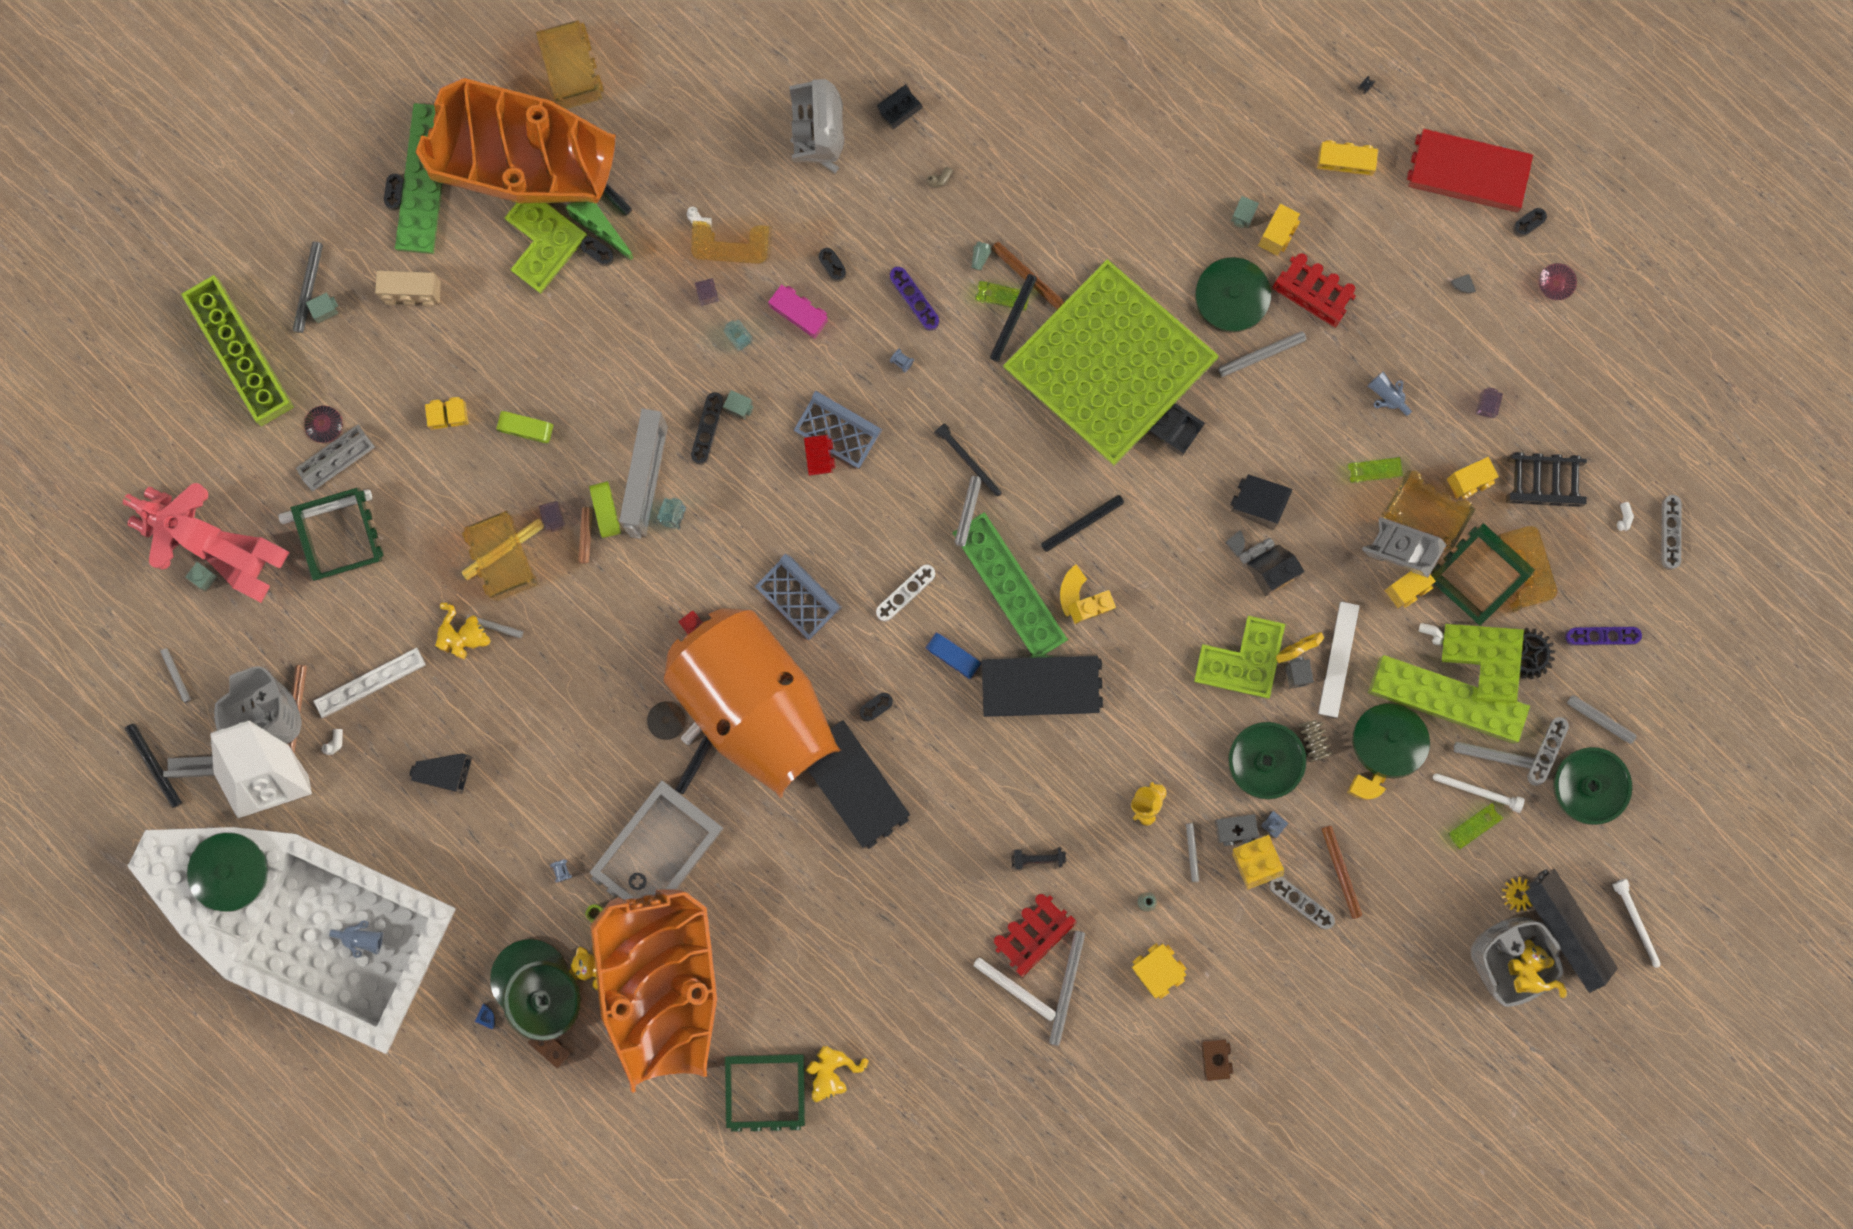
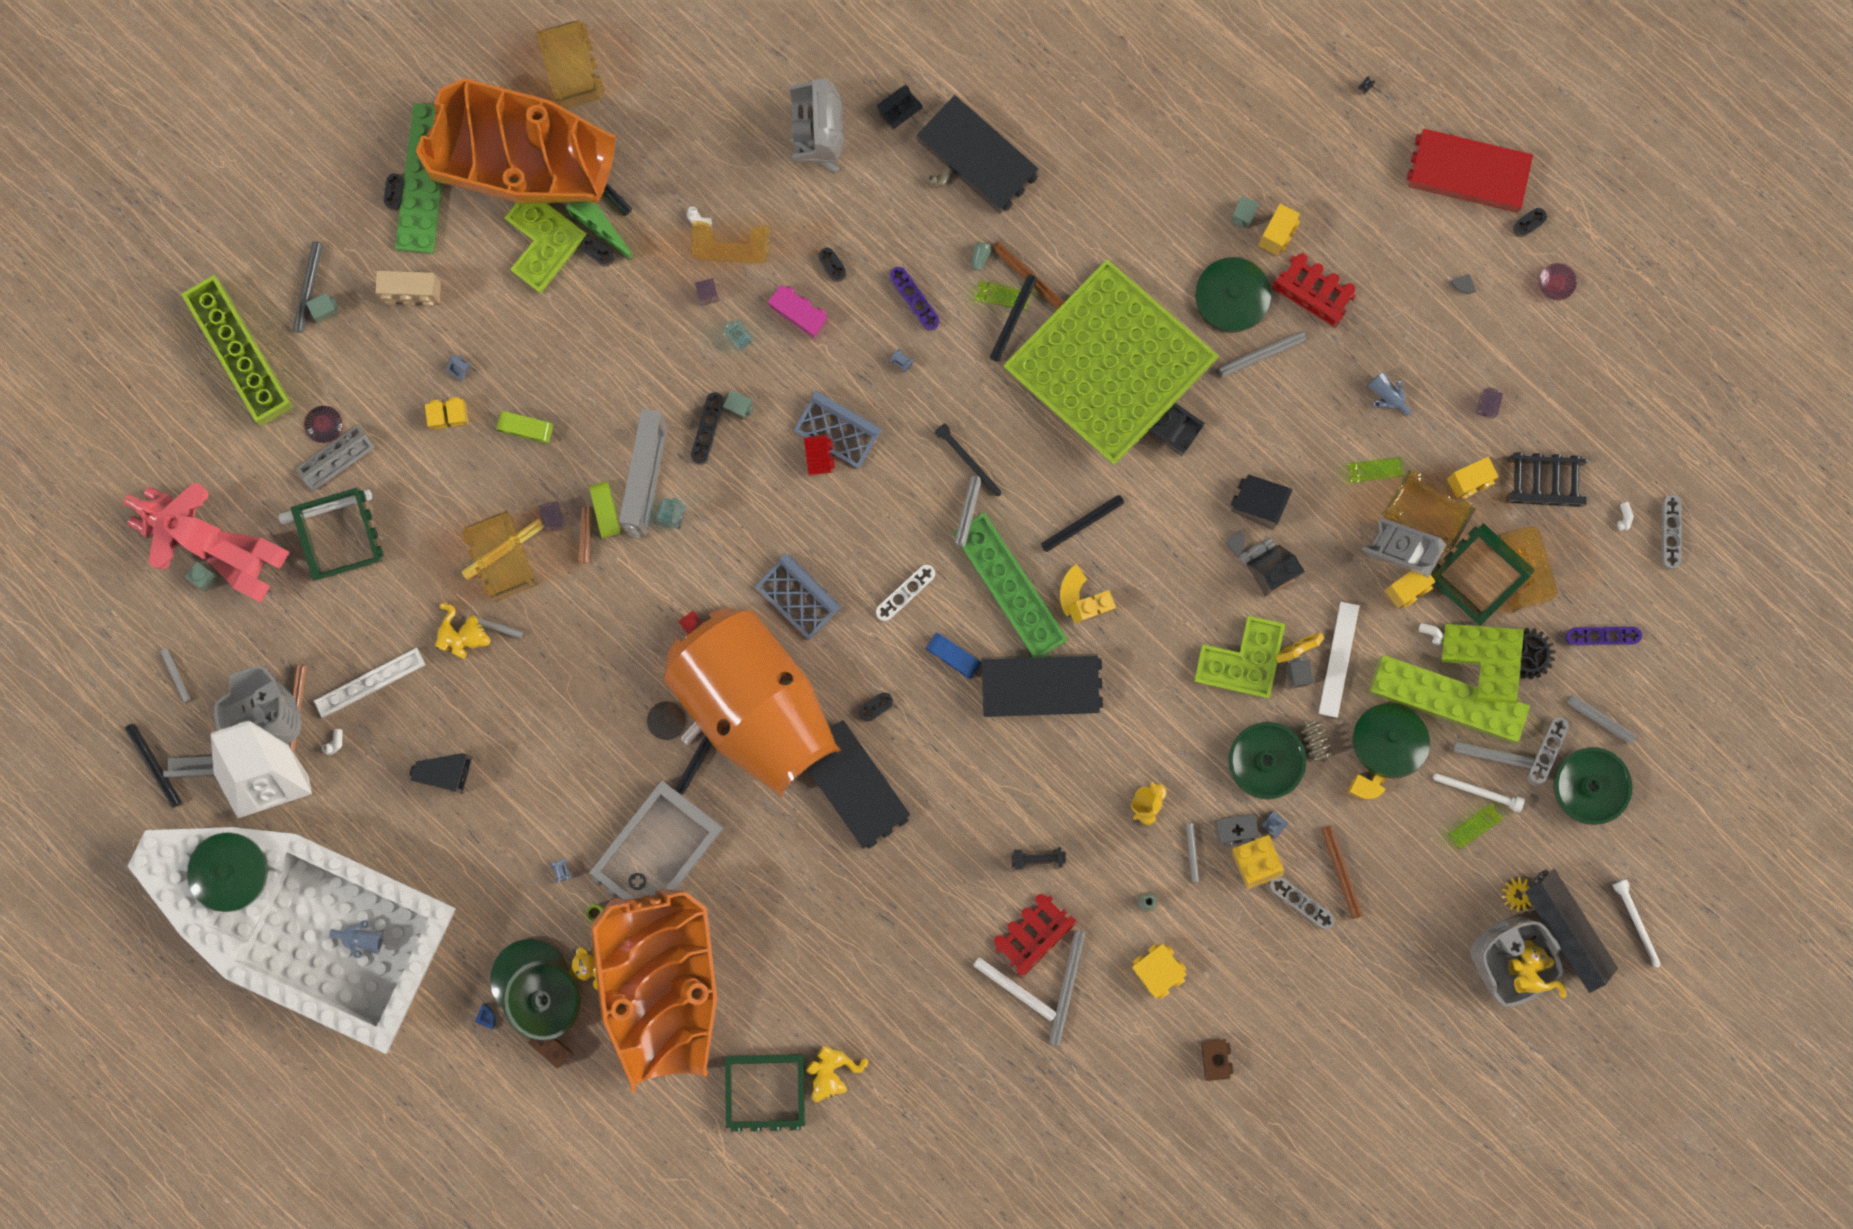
yellow brick [1317,140,1378,176] -> none
none -> sand blue tile [446,355,471,381]
none -> black brick [917,95,1039,214]

